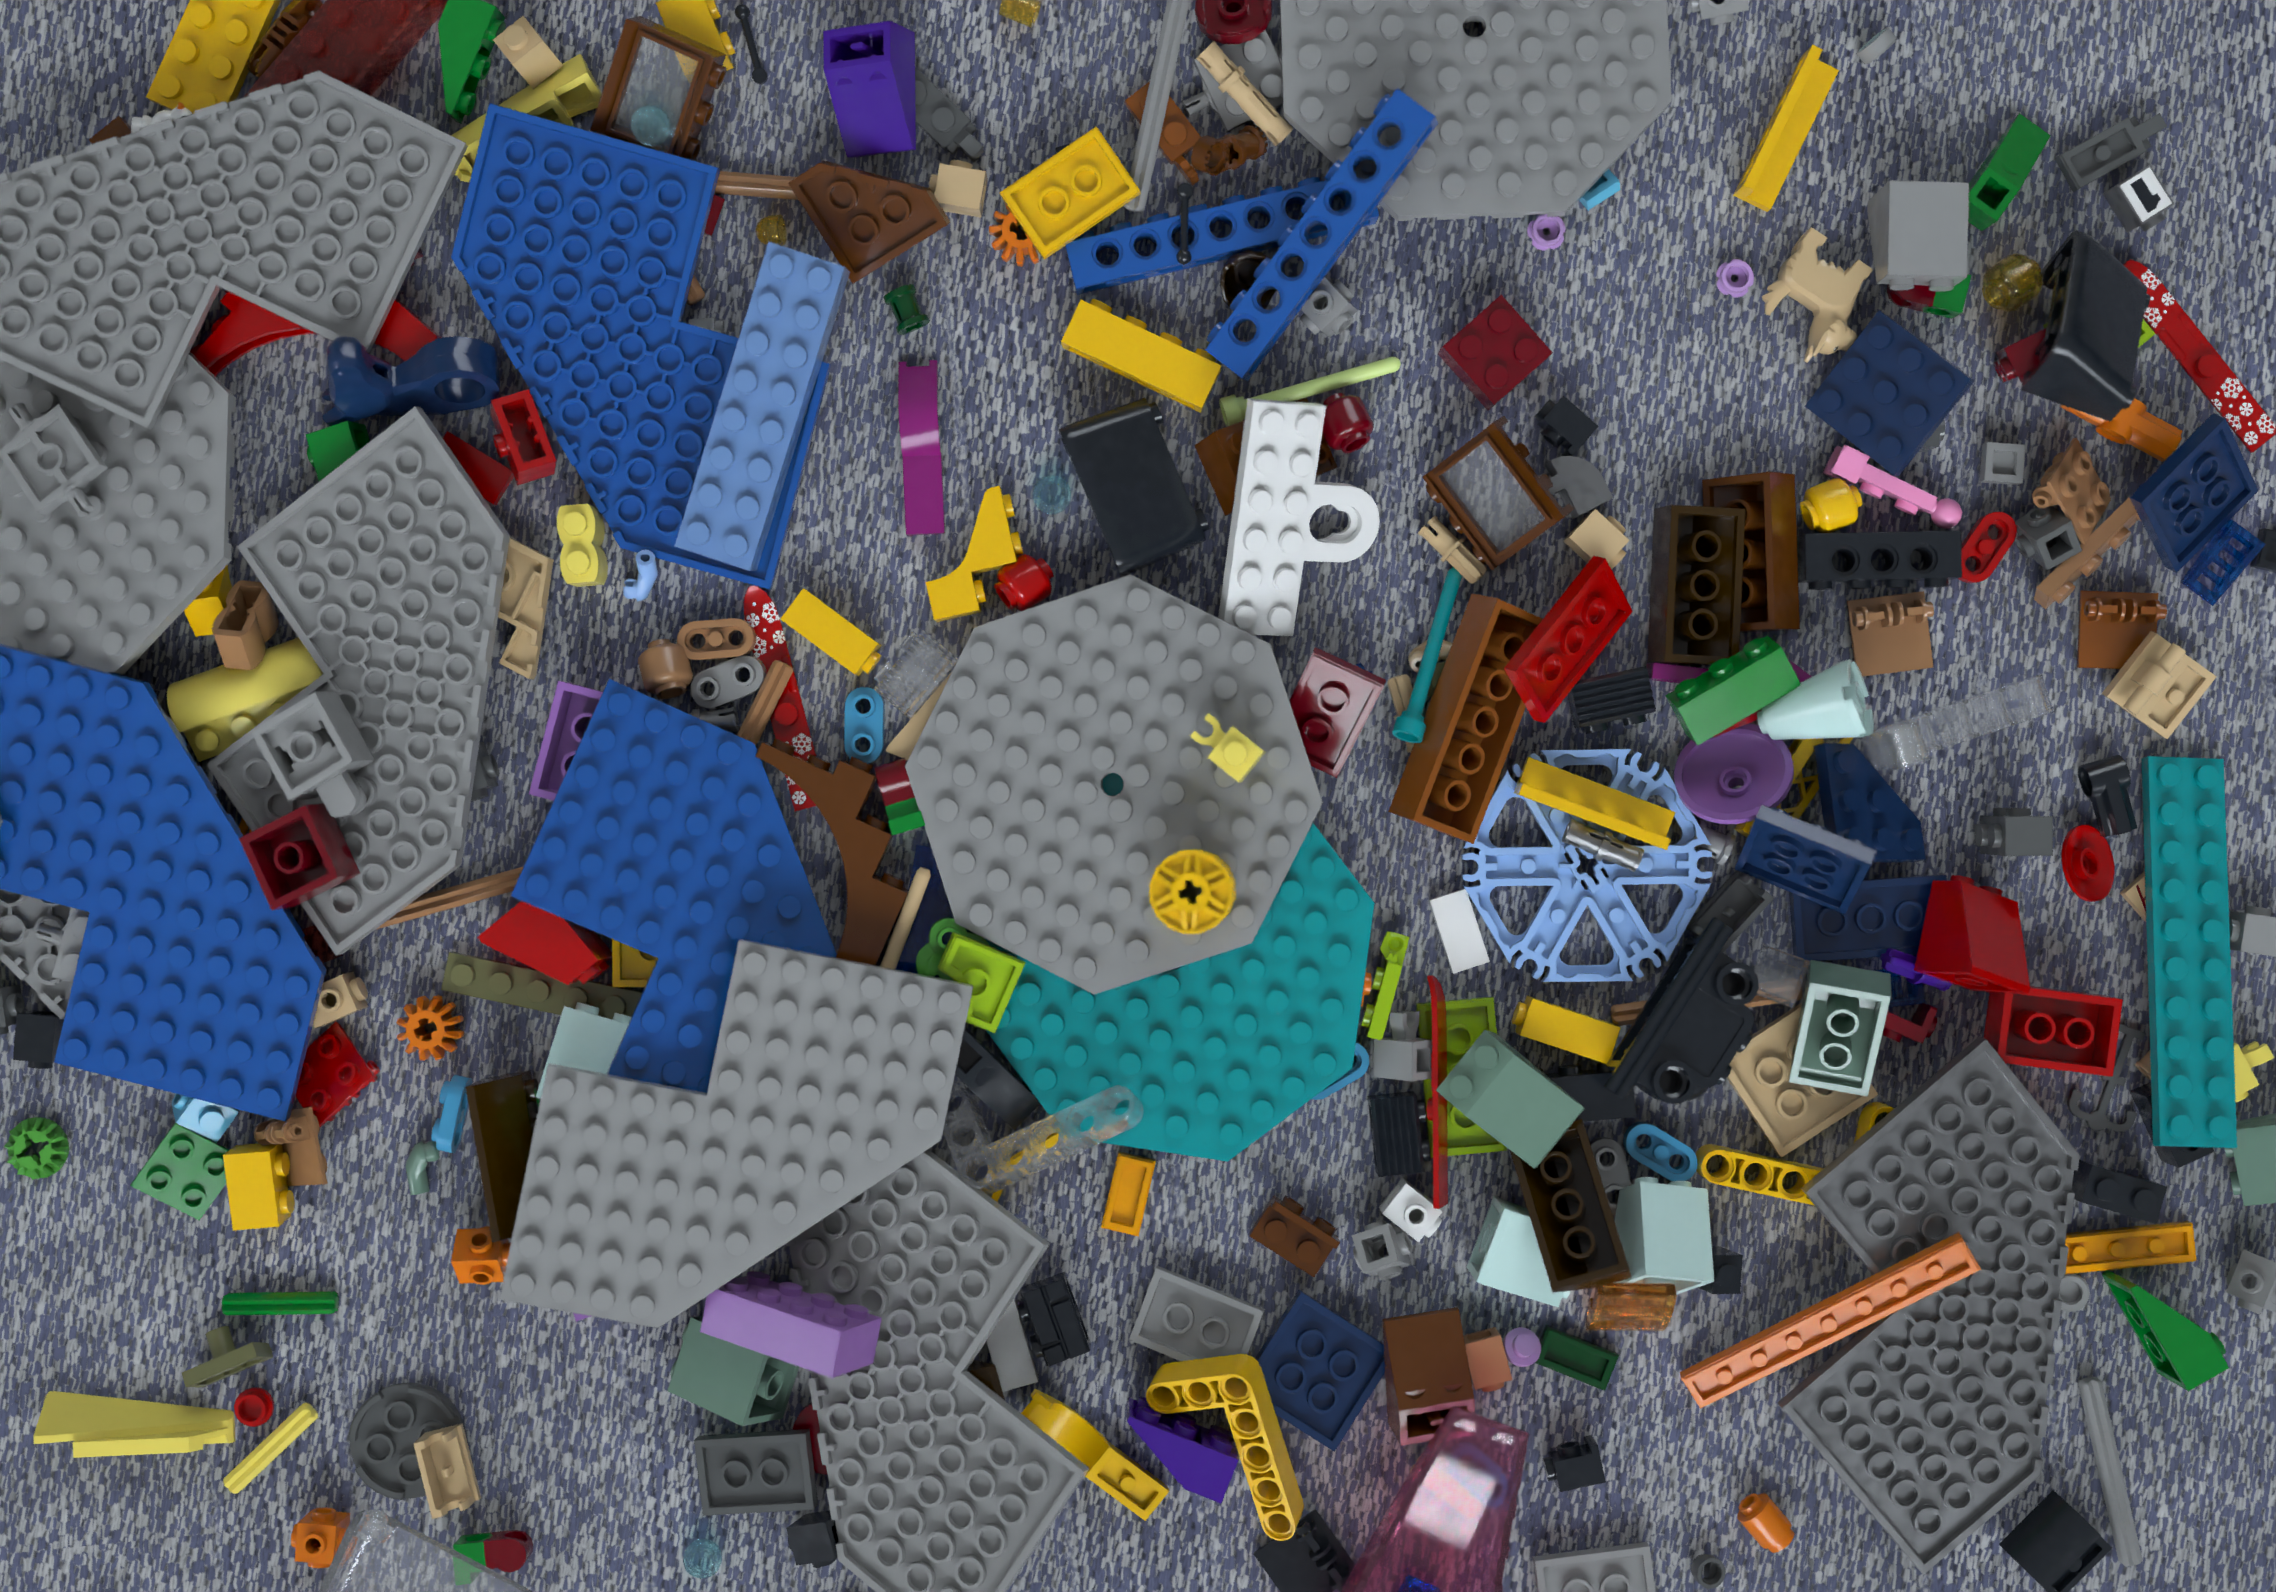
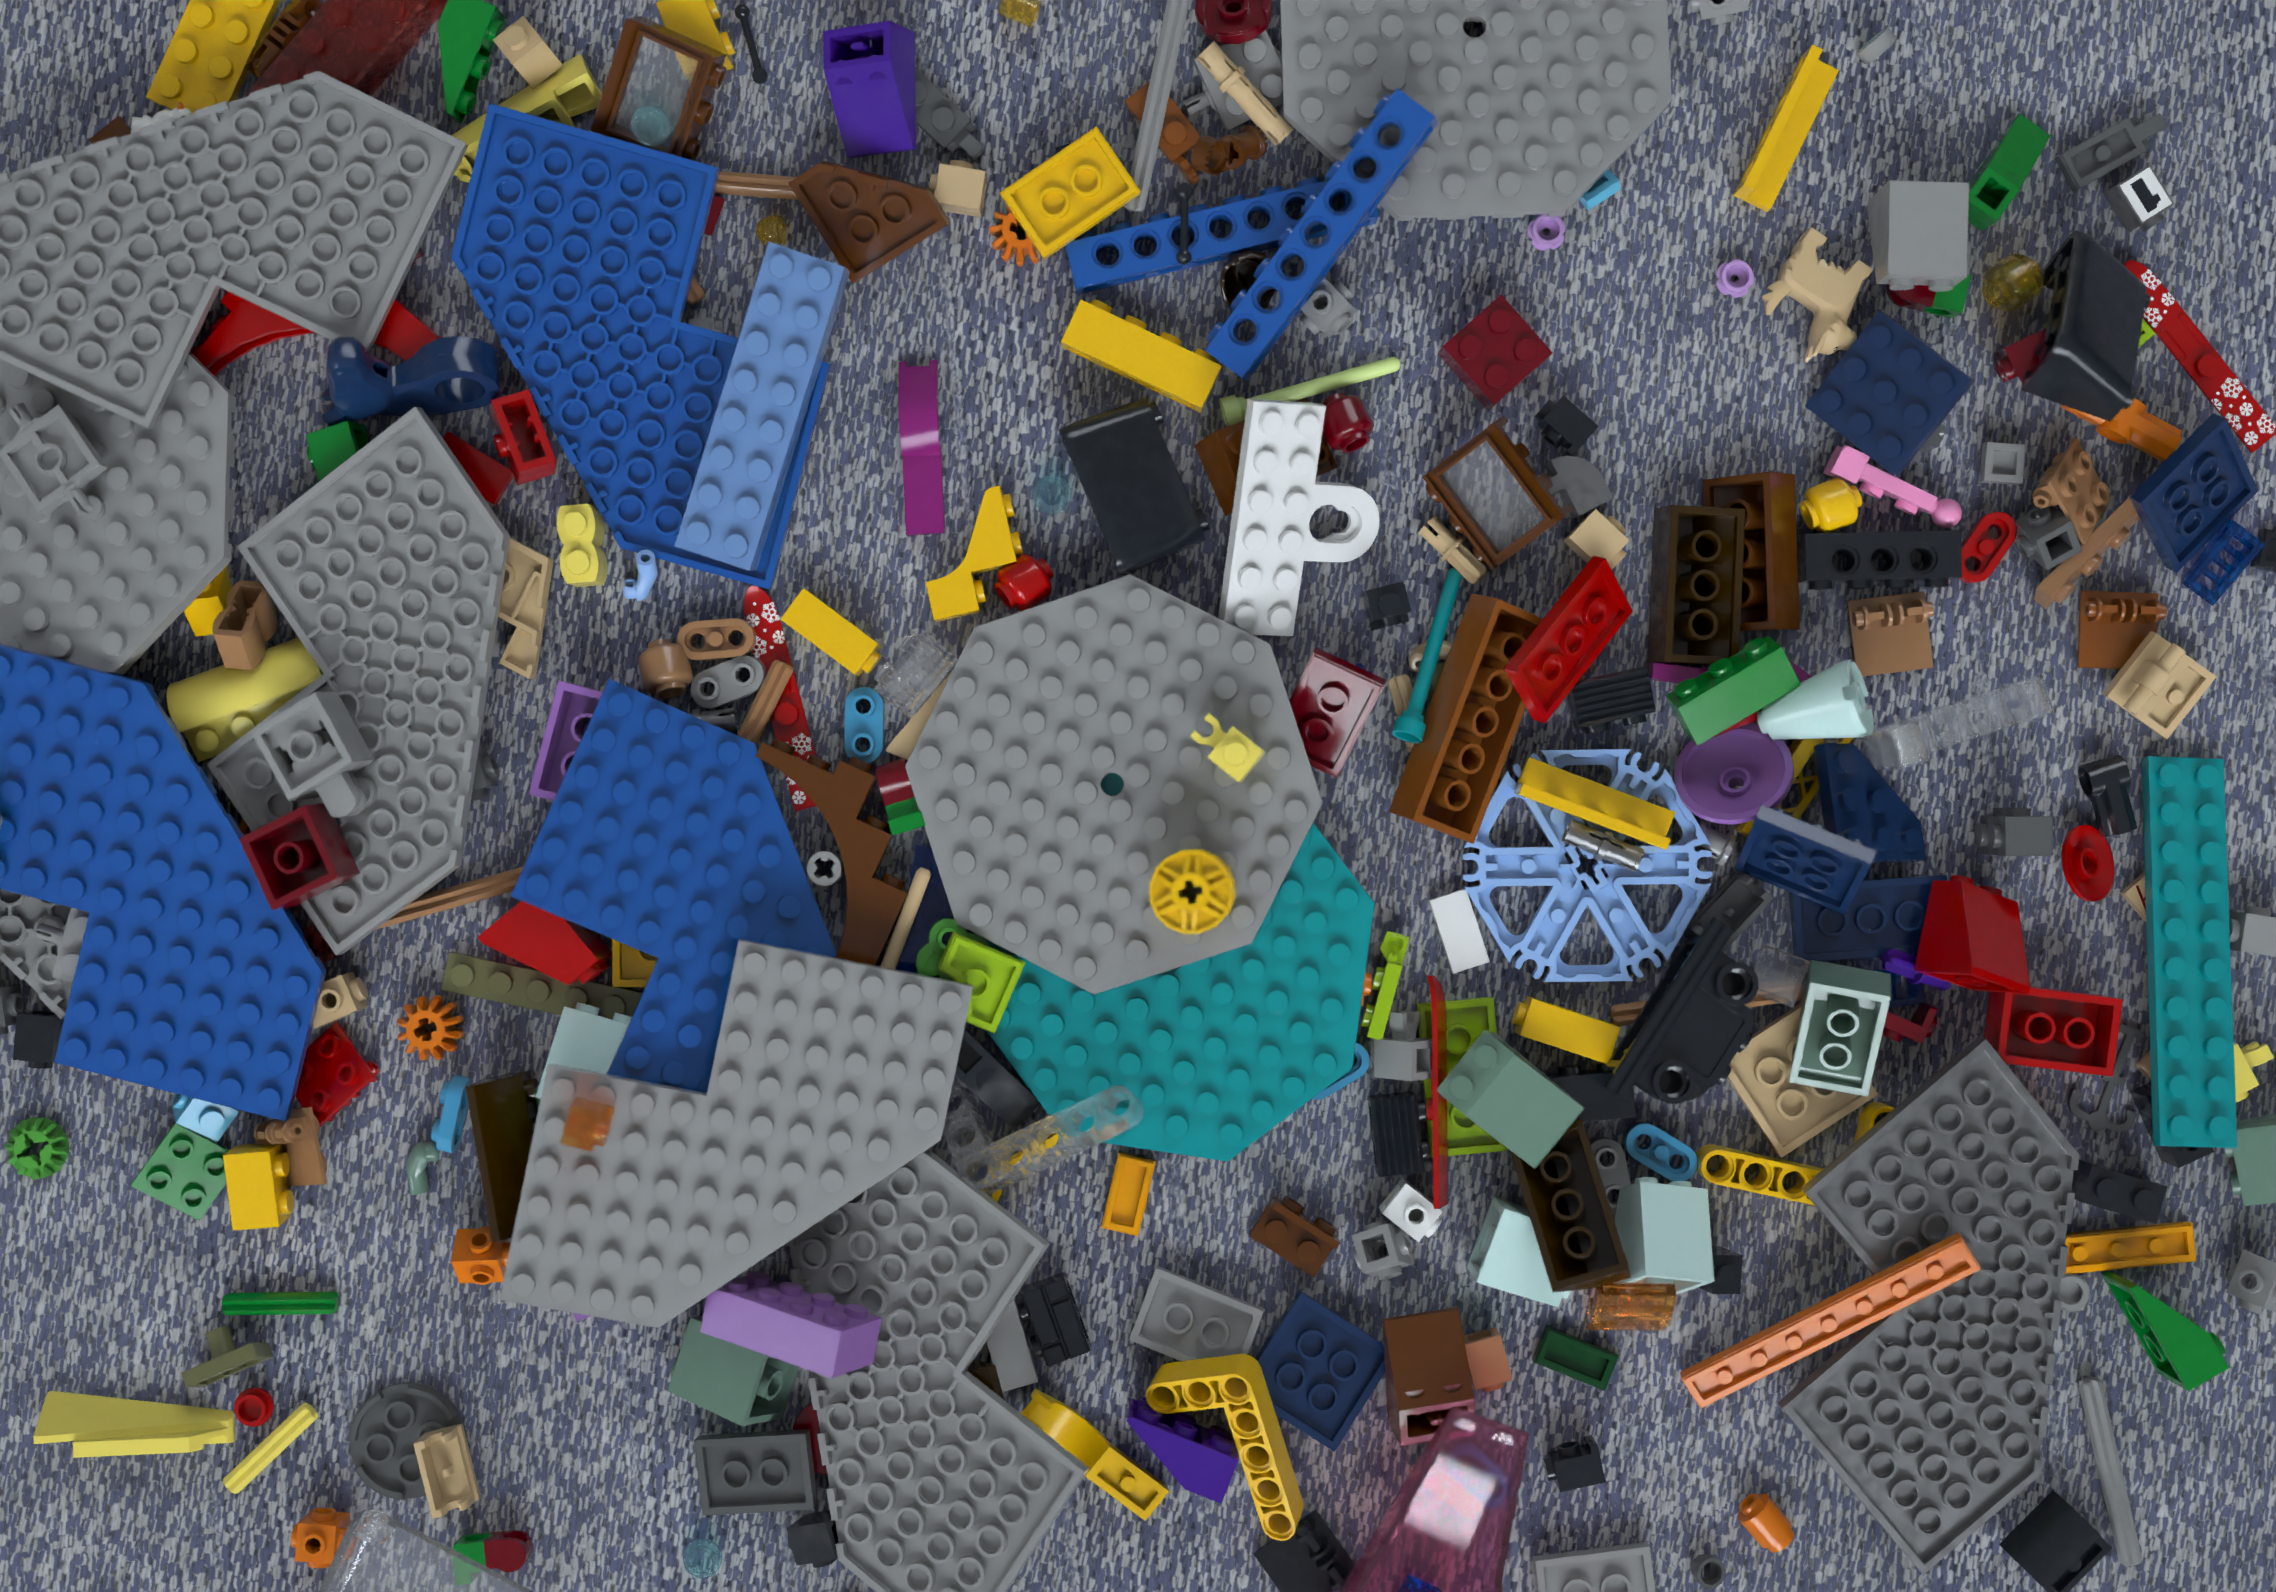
dark green bush [883,284,930,335] -> none
lavender plate [1503,1327,1541,1367] -> none
none -> clear orange brick [560,1097,616,1152]
none -> light grey bush [807,851,845,886]
none -> black brick [1362,581,1411,631]

